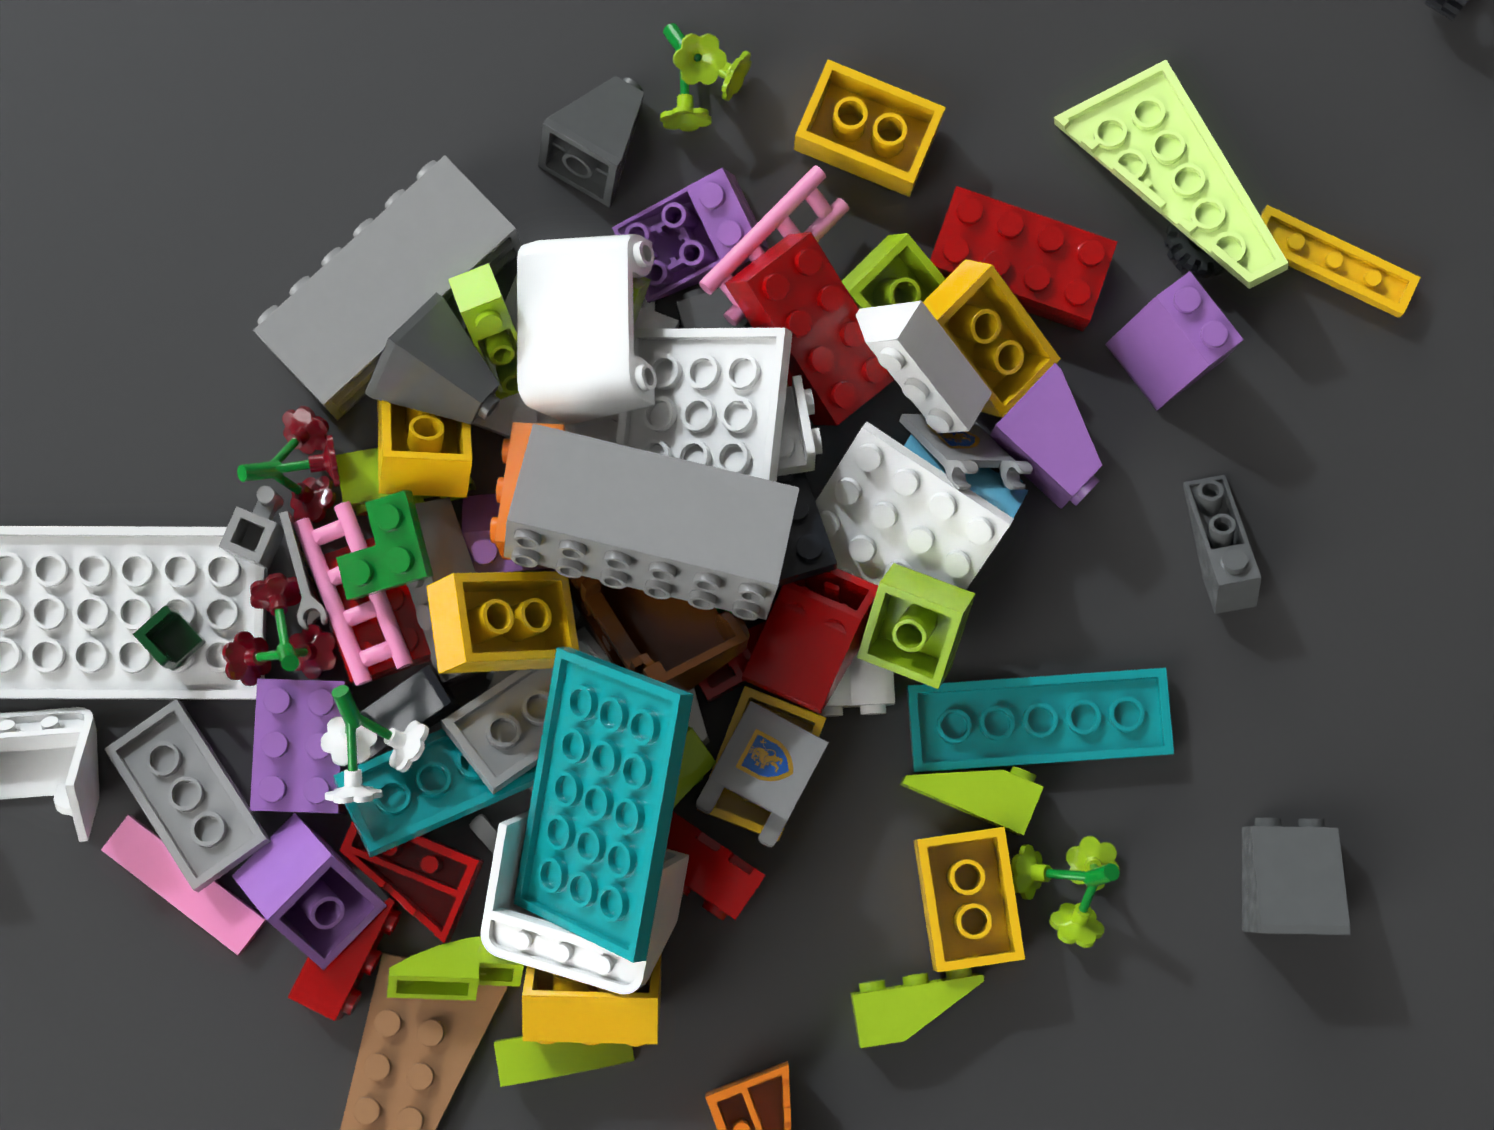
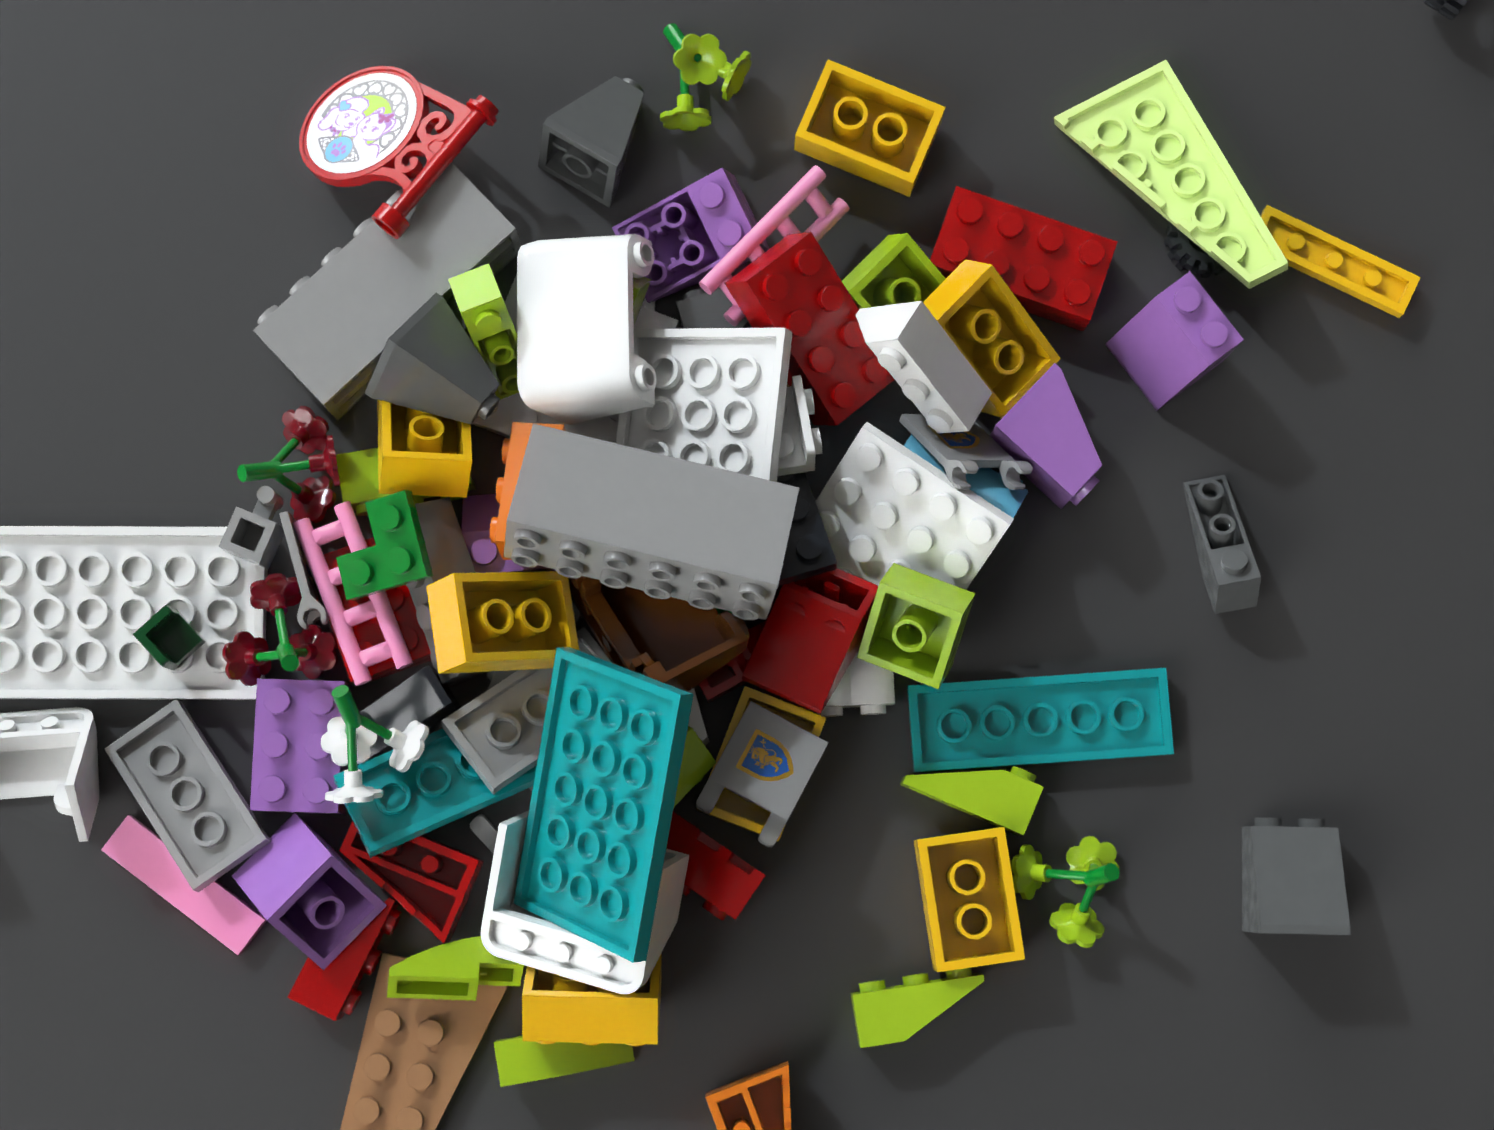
none -> piece [299,66,499,239]

